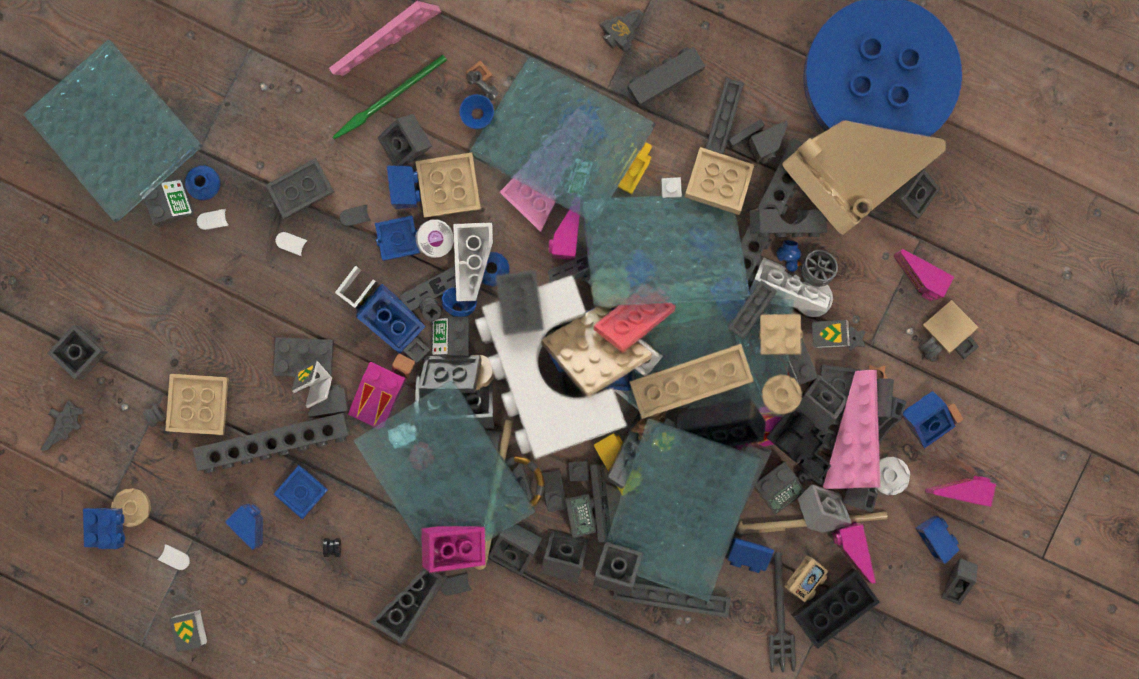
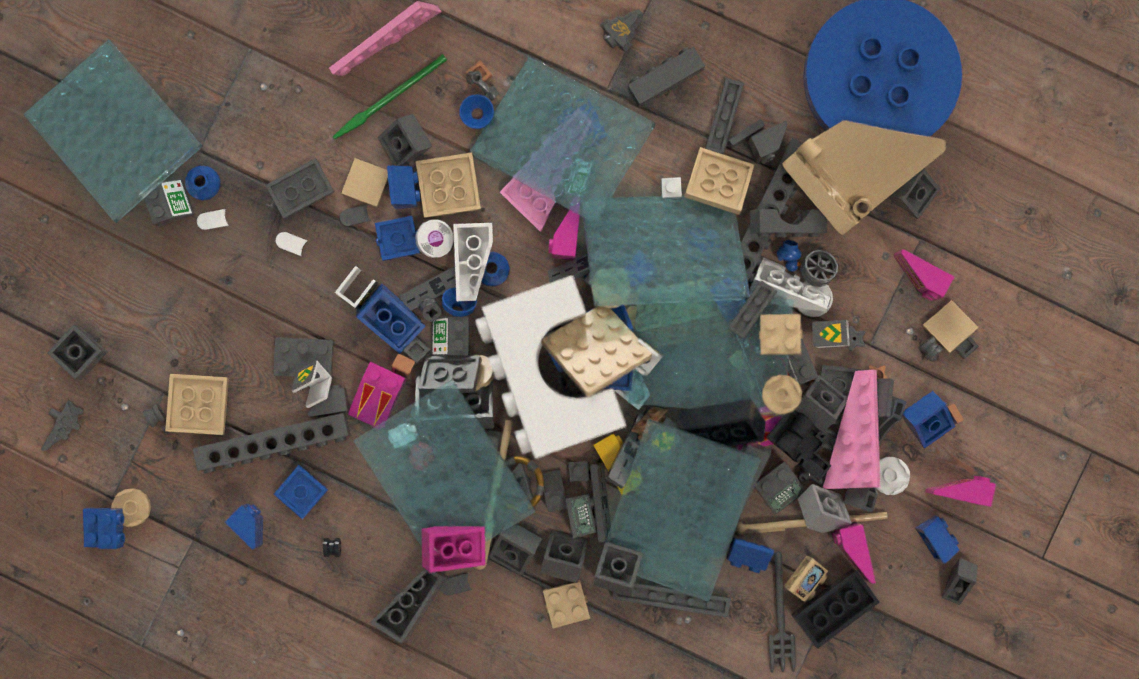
white piece [157,544,190,570] -> none
piece [170,610,207,652] -> none
dark grey plate [496,270,544,336] -> none
coral plate [593,284,676,353] -> none
yellow hinge [615,143,652,195] -> none
tan plate [630,344,754,419] -> none
none -> tan tile [341,158,388,207]
none -> tan plate [543,580,590,628]

